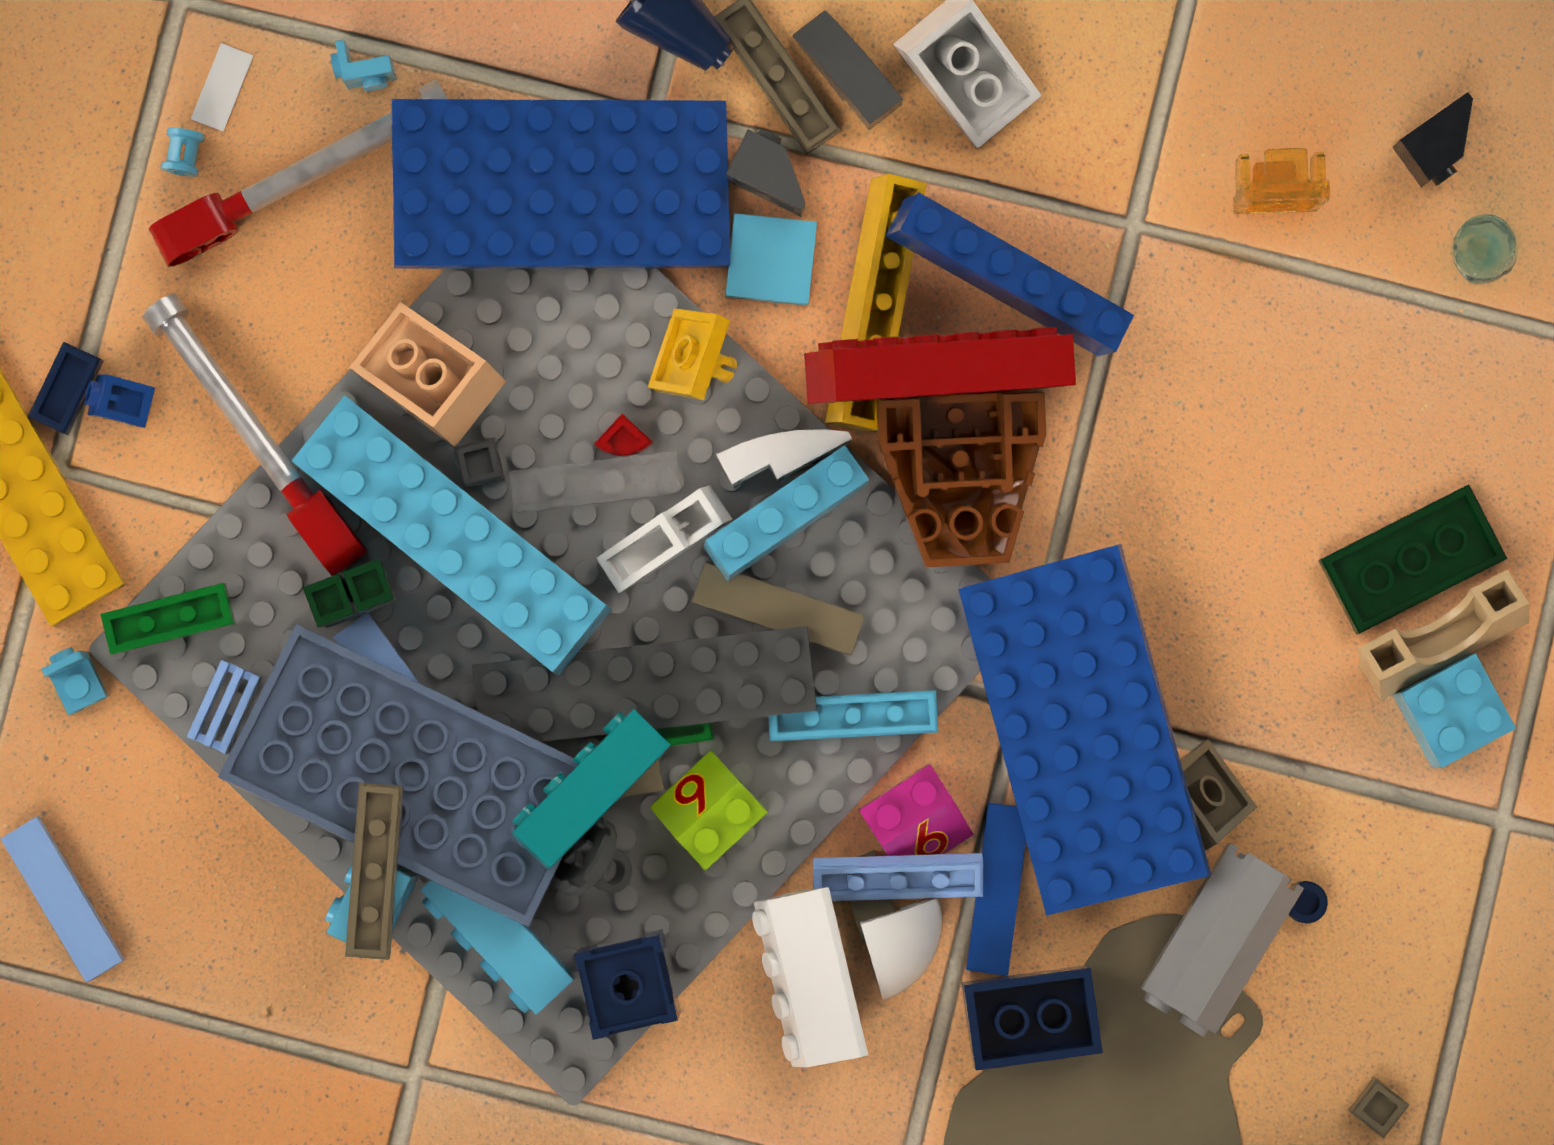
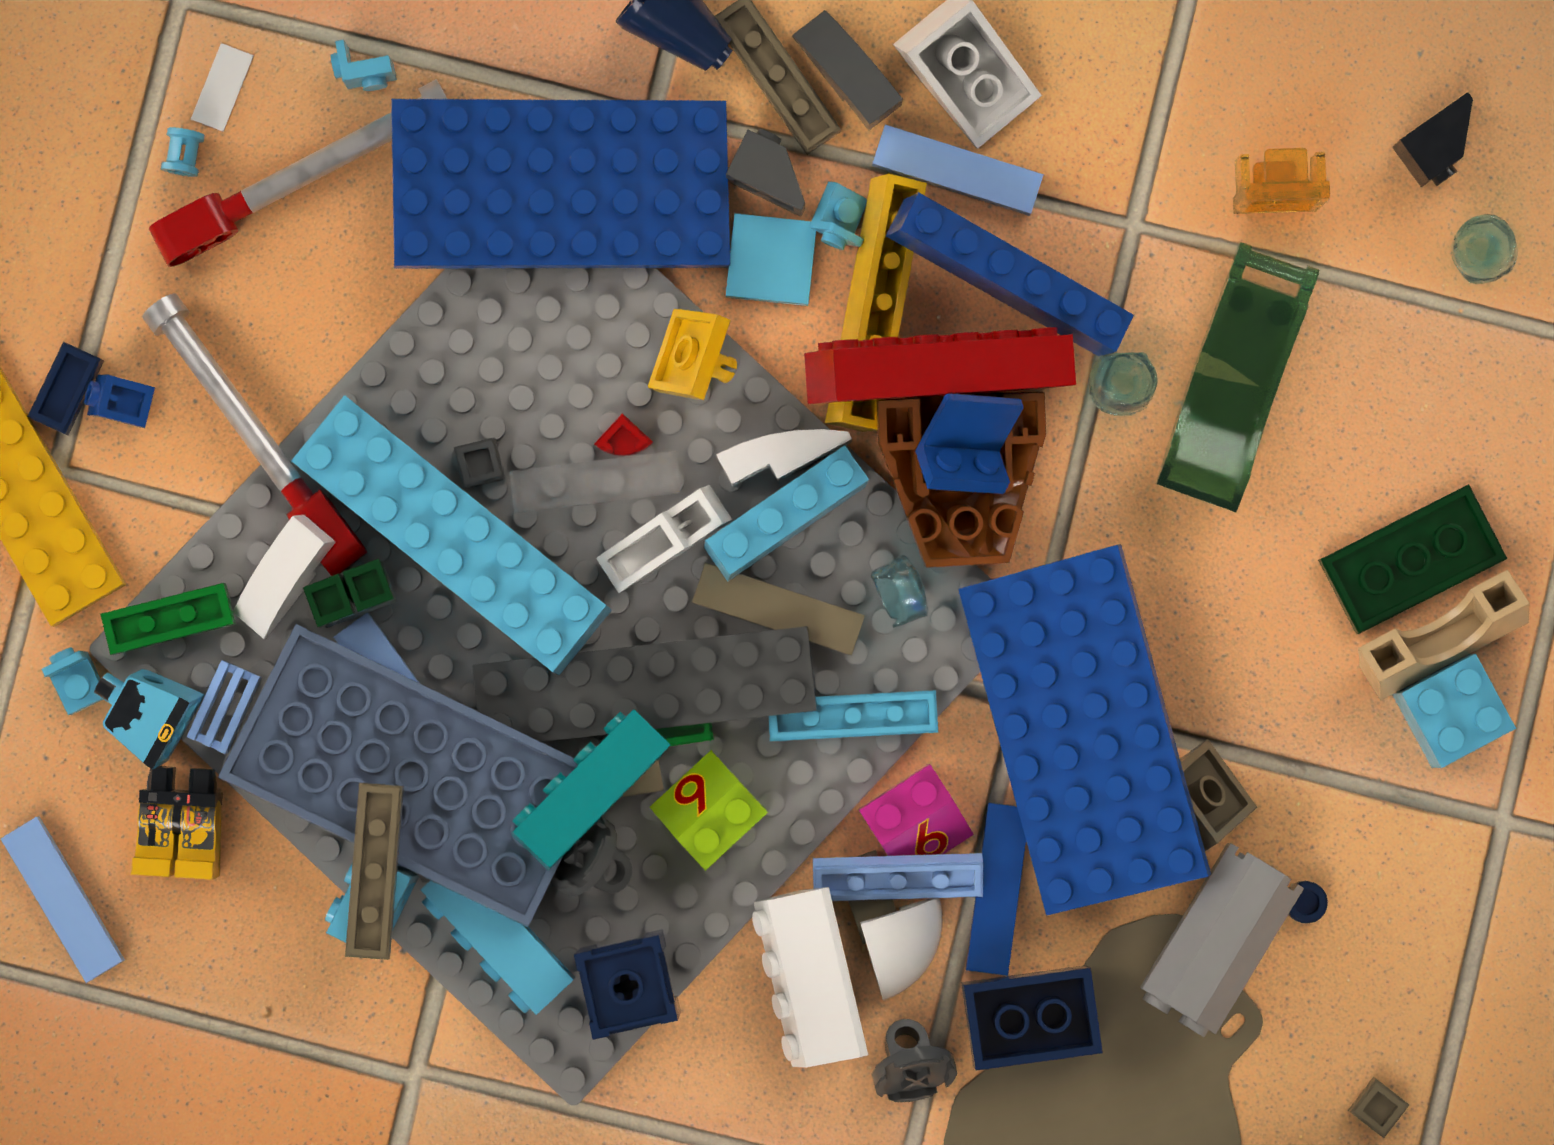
light nougat slope [349,302,506,447] -> none
none -> medium azure torso [94,669,204,770]
none -> hips [131,766,223,880]
none -> white slope [233,515,336,639]
none -> medium azure bracket [809,181,867,250]
none -> clear light blue hair [871,555,929,628]
none -> light blue tile [872,124,1044,216]
none -> dark grey tile [872,1019,957,1102]
none -> blue bracket [915,394,1024,494]
none -> clear light blue hair [1089,352,1158,416]
none -> clear green windscreen [1156,242,1320,512]

